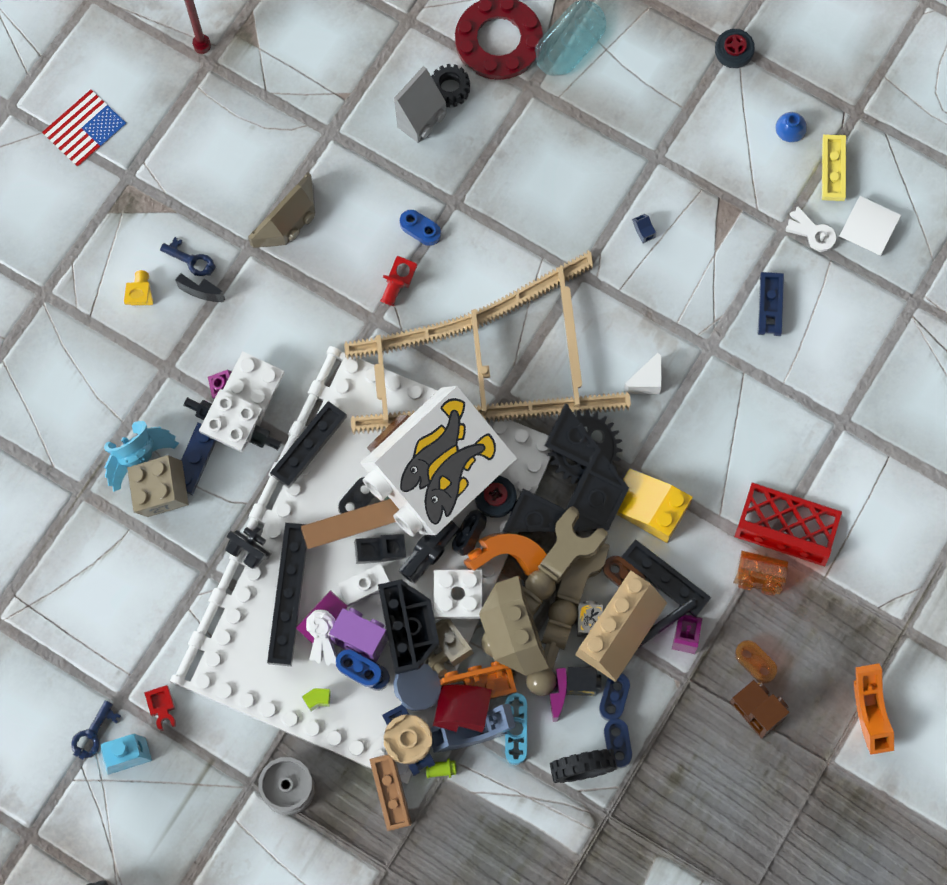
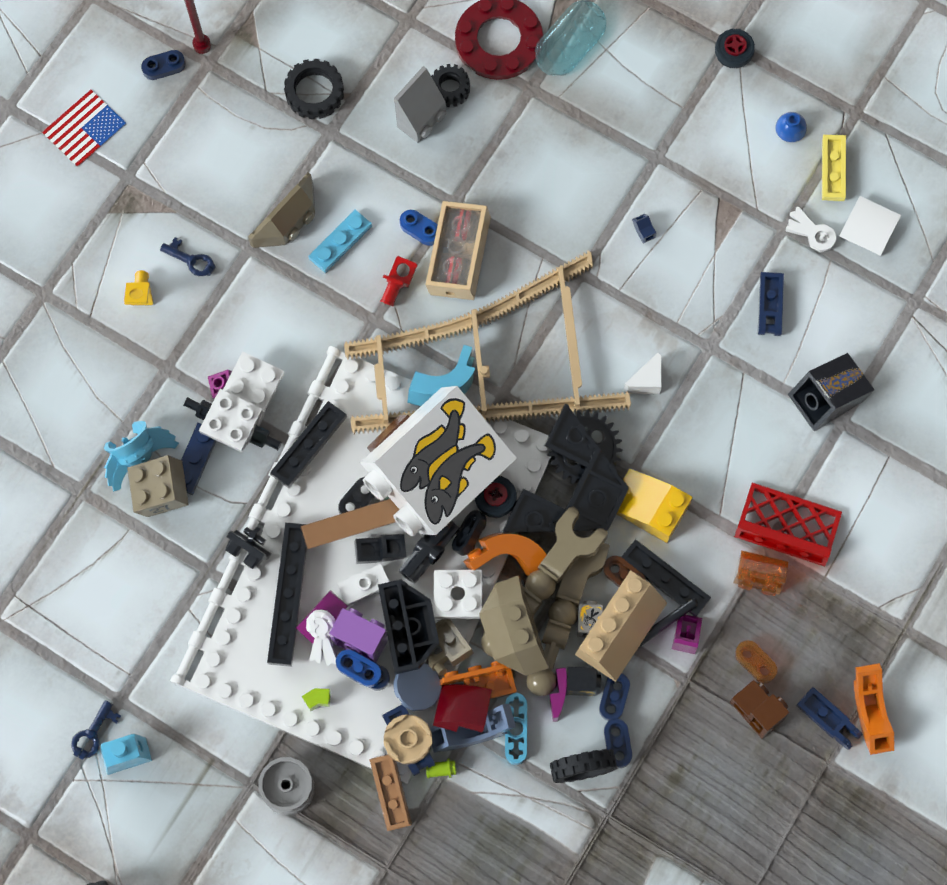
red plate [144,685,176,731] -> none
black slope [175,273,225,302] -> none
none -> dark blue plate [141,50,186,80]
none -> black tyre [284,59,344,119]
none -> medium azure plate [308,209,372,273]
none -> medium azure arch [407,345,475,406]
none -> brick [425,201,491,300]
none -> black slope [788,353,874,431]
none -> dark blue hinge [796,687,862,750]

